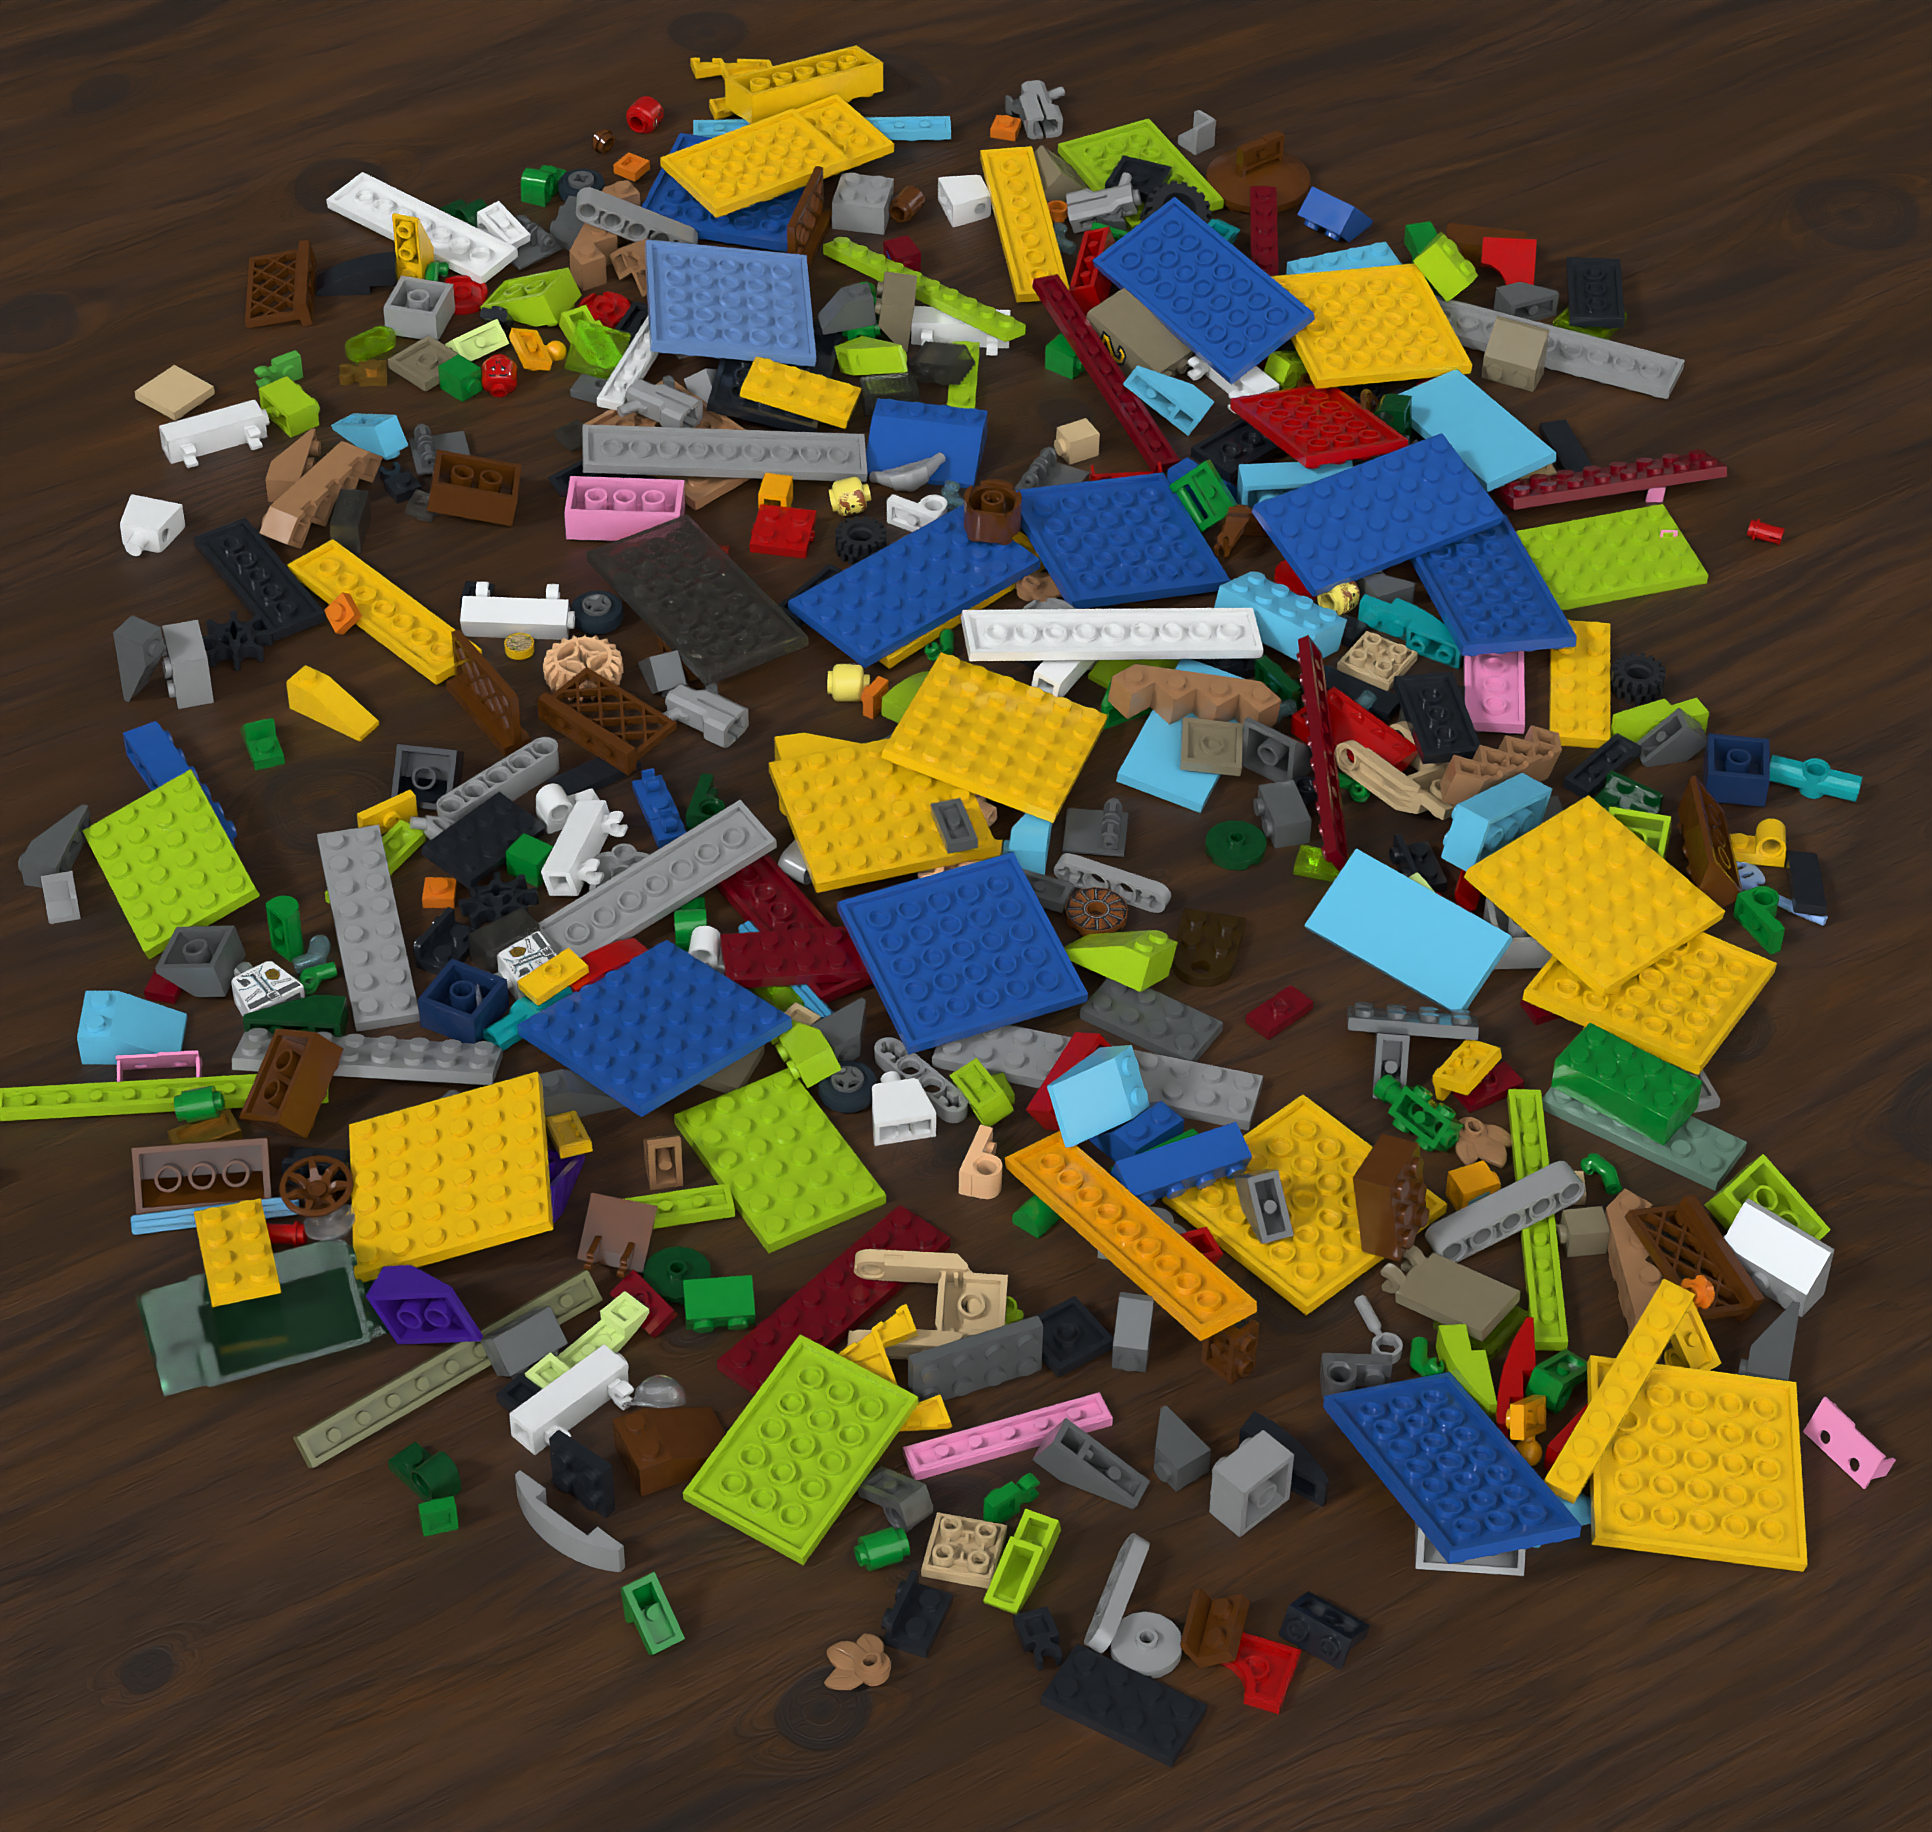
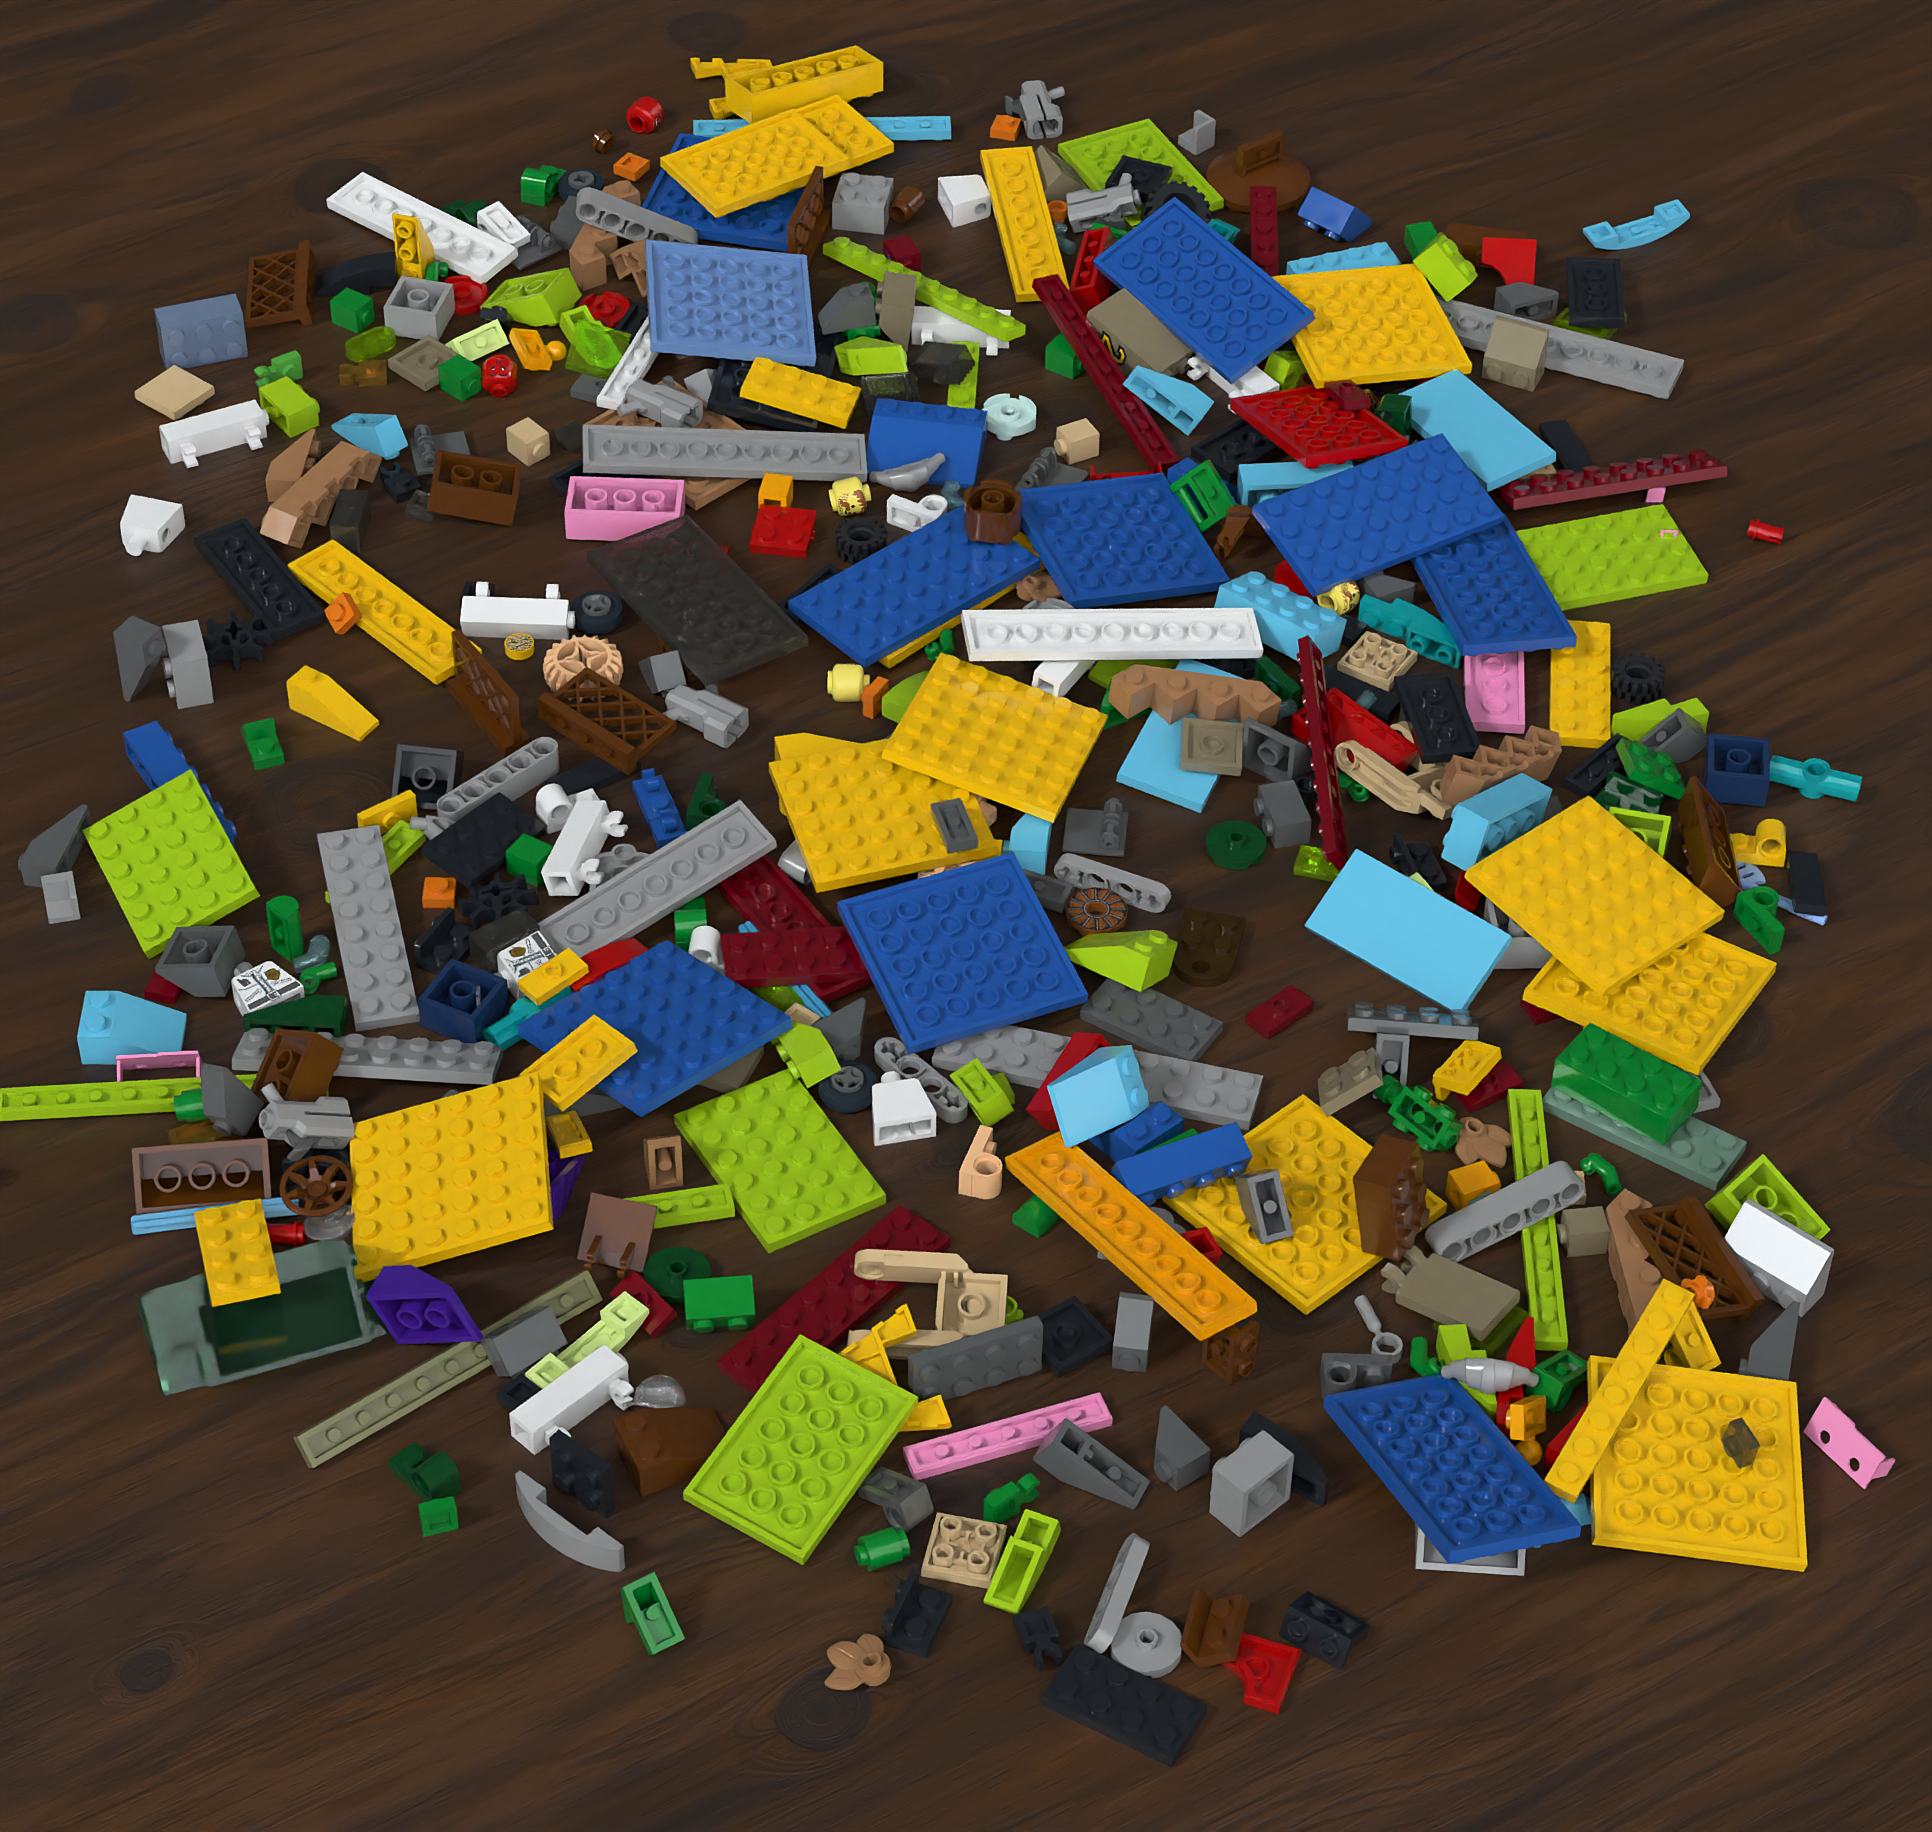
none -> sand blue brick [154,293,248,370]
none -> dark grey slope [200,1063,264,1136]
none -> light grey piece [259,1083,355,1162]
none -> green brick [330,287,375,333]
none -> tan brick [506,417,550,467]
none -> yellow plate [520,1014,638,1112]
none -> light aqua plate [983,393,1036,441]
none -> dark tan plate [1317,1047,1383,1117]
none -> dark red plate [1324,379,1370,411]
none -> light grey piece [1441,1358,1539,1394]
none -> medium azure slope [1583,199,1690,250]
none -> green plate [1616,738,1685,800]
none -> clear smoke plate [1721,1417,1761,1469]

